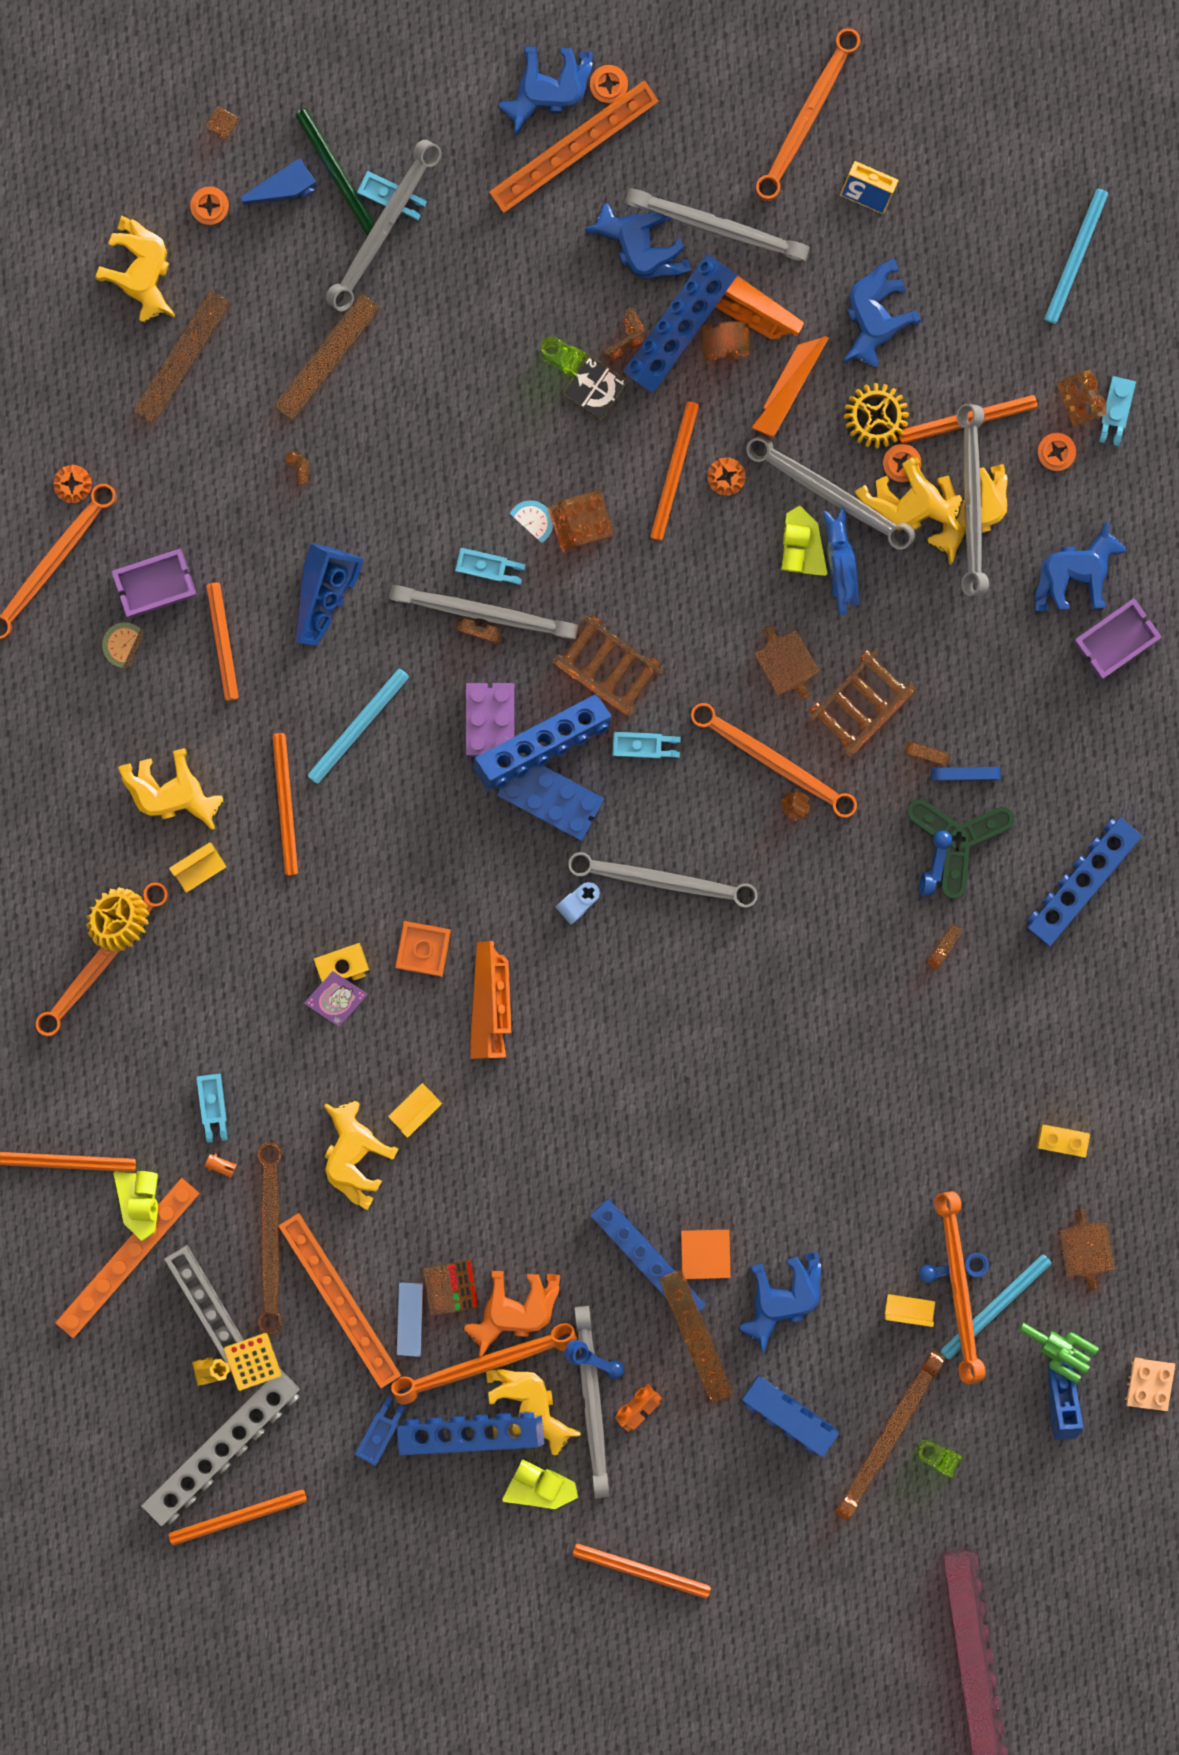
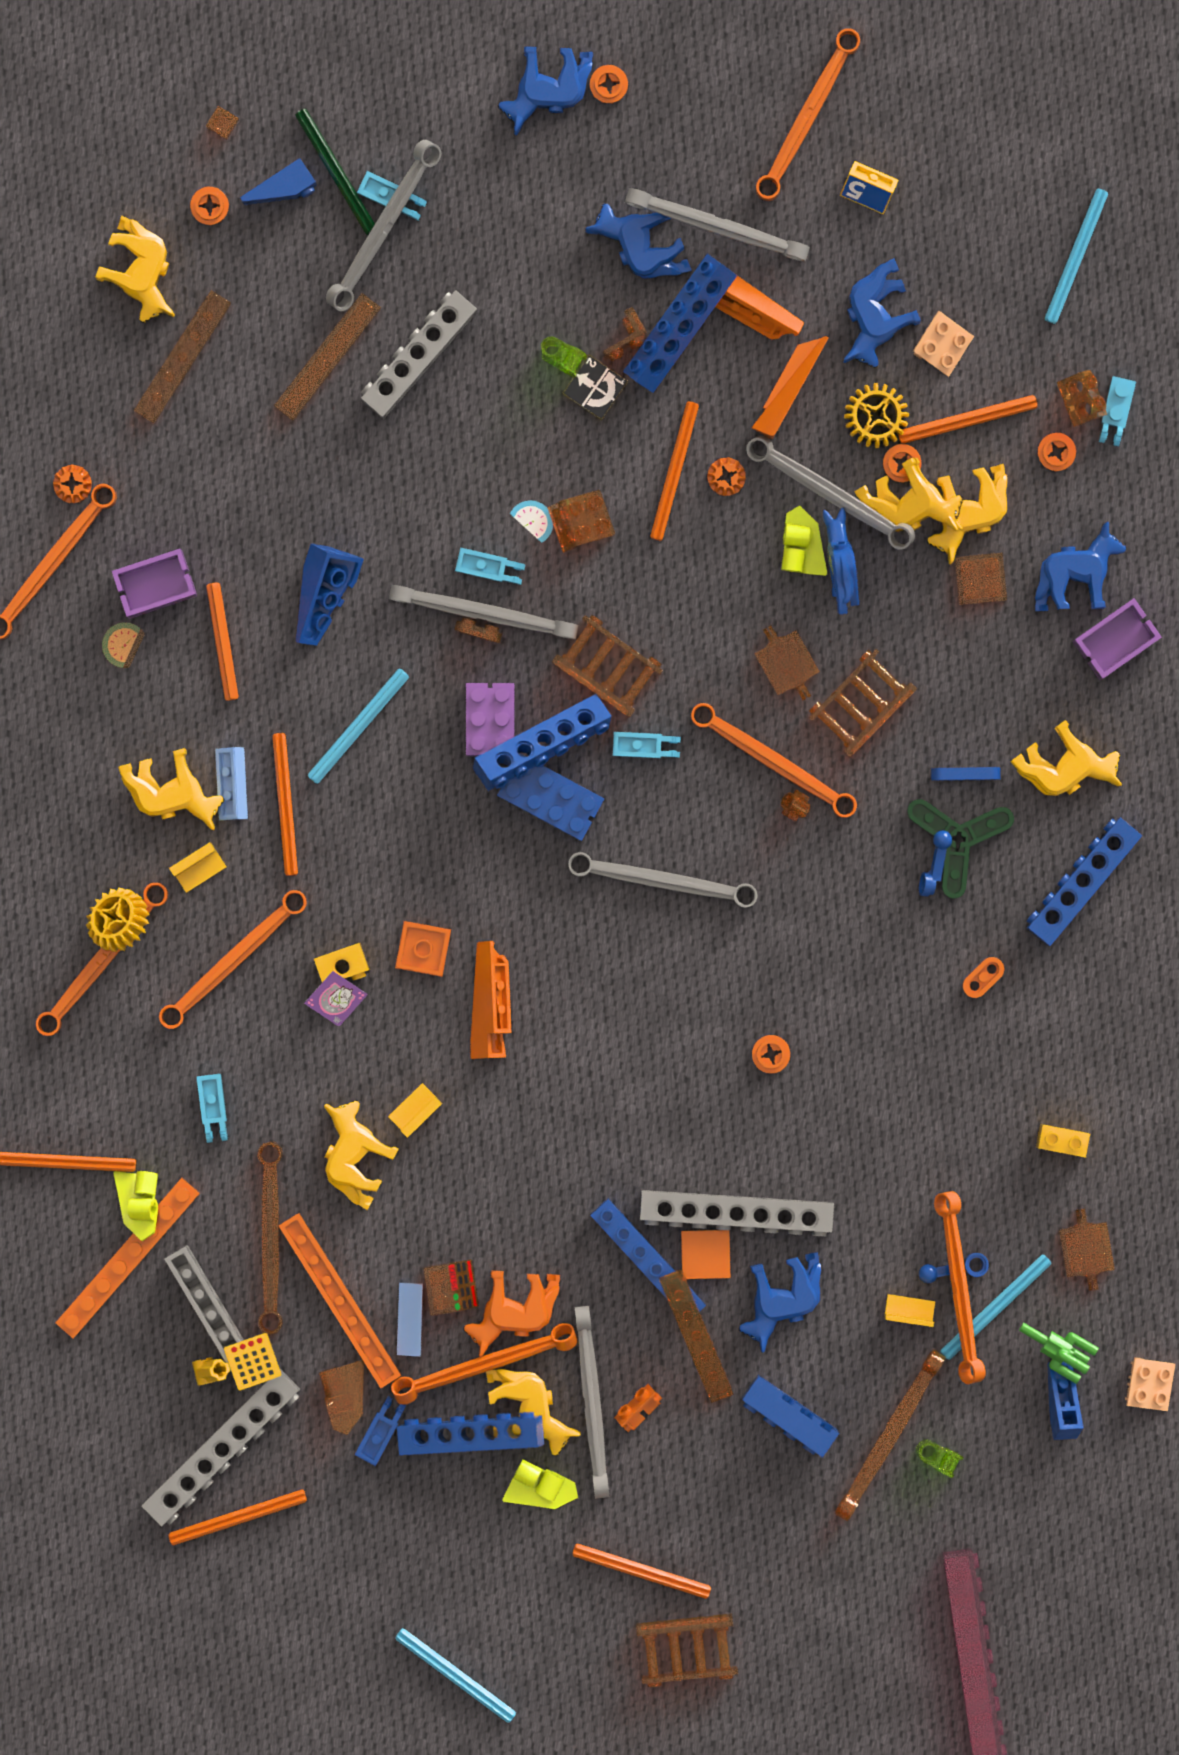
orange pin [204,1153,237,1178] -> none
clear orange arm [285,451,310,484] -> none
orange plate [489,81,659,213] -> none
light blue piece [555,882,600,925] -> none
blue piece [564,1340,624,1379] -> none
clear orange brick [701,322,750,361] -> none
clear orange beam [904,741,951,766] -> none
clear orange piece [926,924,963,970] -> none
light grey piece [957,404,989,596] -> none
none -> orange piece [159,890,307,1029]
none -> light blue slope [215,747,248,821]
none -> clear orange panel [319,1360,364,1435]
none -> light grey brick [361,290,478,420]
none -> medium azure axle [396,1628,516,1723]
none -> clear orange fence [636,1613,738,1687]
none -> light grey brick [640,1190,834,1236]
none -> orange gear [752,1035,790,1073]
none -> light nougat hinge [913,311,974,377]
none -> clear orange plate [954,553,1007,605]
none -> orange plate [962,957,1004,998]
none -> yellow animal [1010,720,1122,796]

